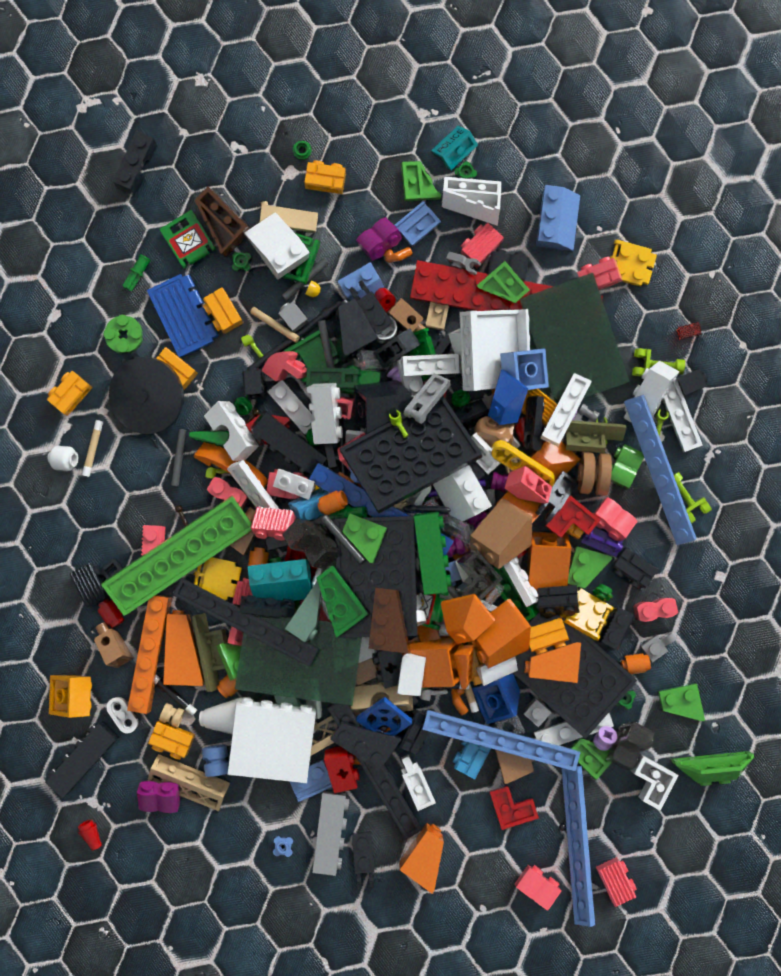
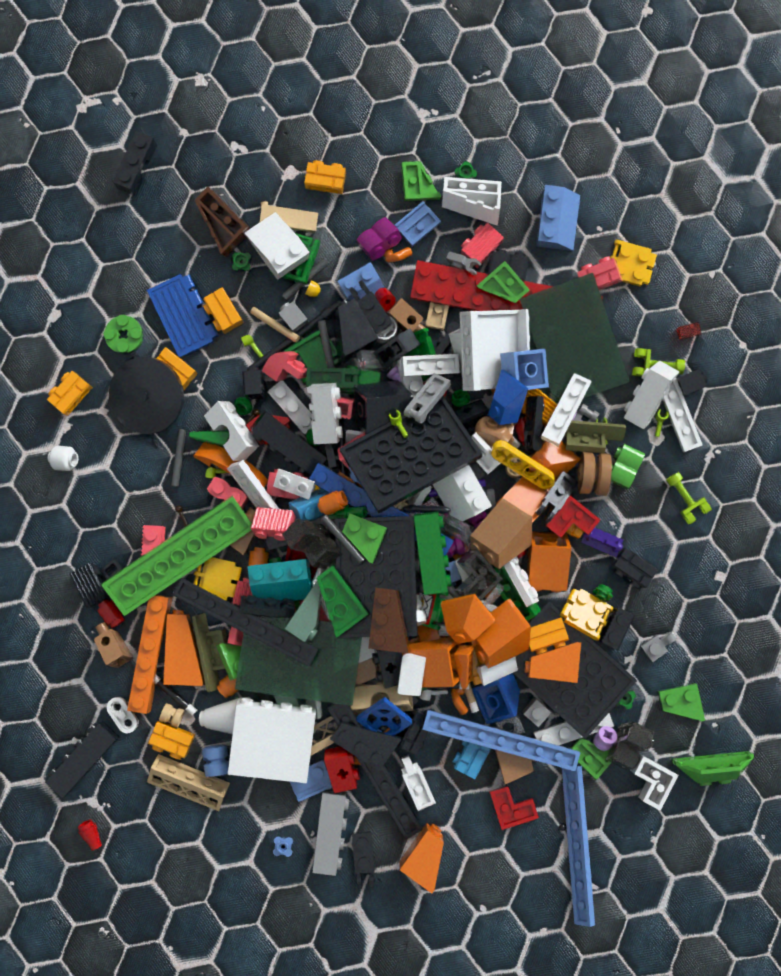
light orange slope [49,675,92,718] -> none
tan bar [82,420,103,477] -> none
green axle [123,254,151,291] -> none
magenta brick [137,781,180,813] -> none
container [159,210,216,269] -> none
green plate [293,141,312,160] -> none
teal panel [431,126,478,170] -> none
magenta wheel [490,472,508,493] -> none
coral slope [505,466,552,504] -> none
coral brick [515,865,561,910] -> none
black brick [538,585,580,618] -> none
bright green wing [568,546,612,589] -> none
coral brick [593,497,637,542] -> none
coral brick [596,857,637,907] -> none
orange brick [621,653,651,675] -> none
medium blue plate [624,394,697,545] -> none
coral brick [633,598,678,622] -> none

